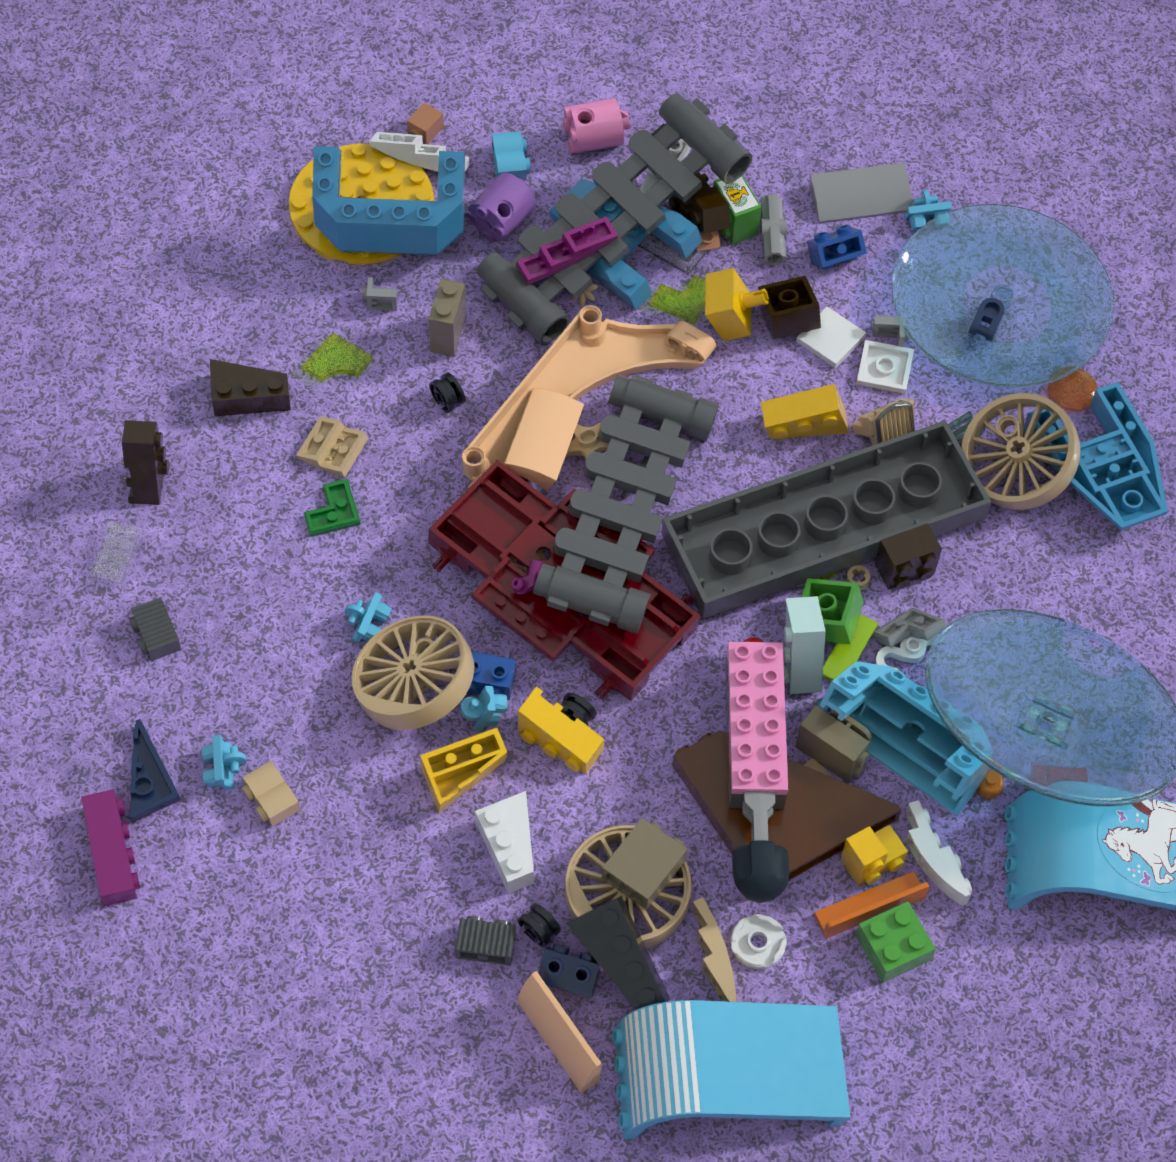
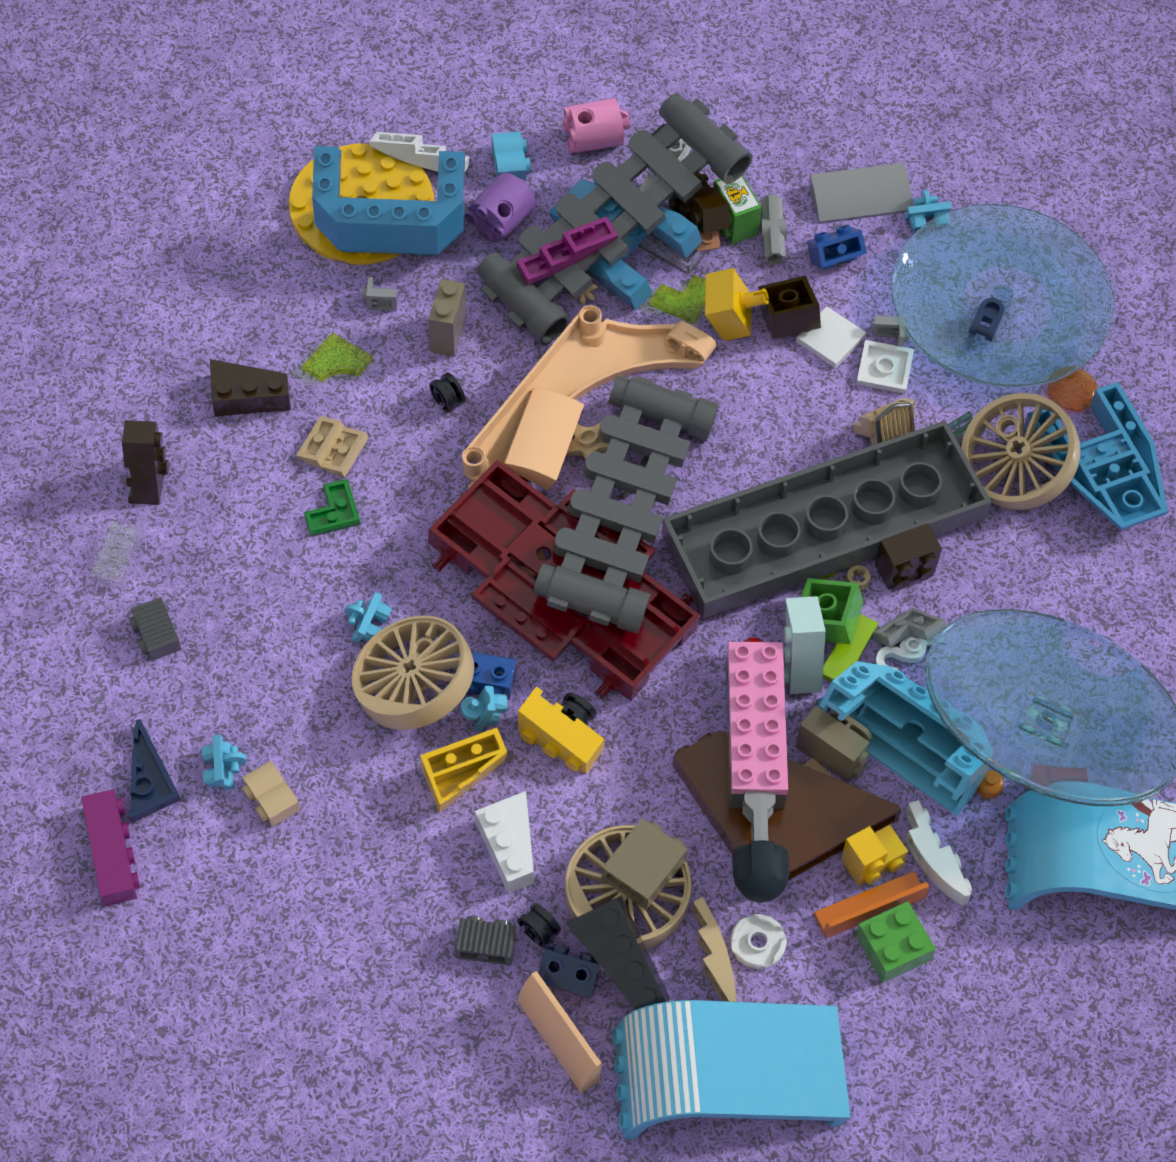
nougat brick [407,103,444,145] -> none
magenta arm [511,560,543,594] -> none
yellow wedge [761,384,849,439] -> none

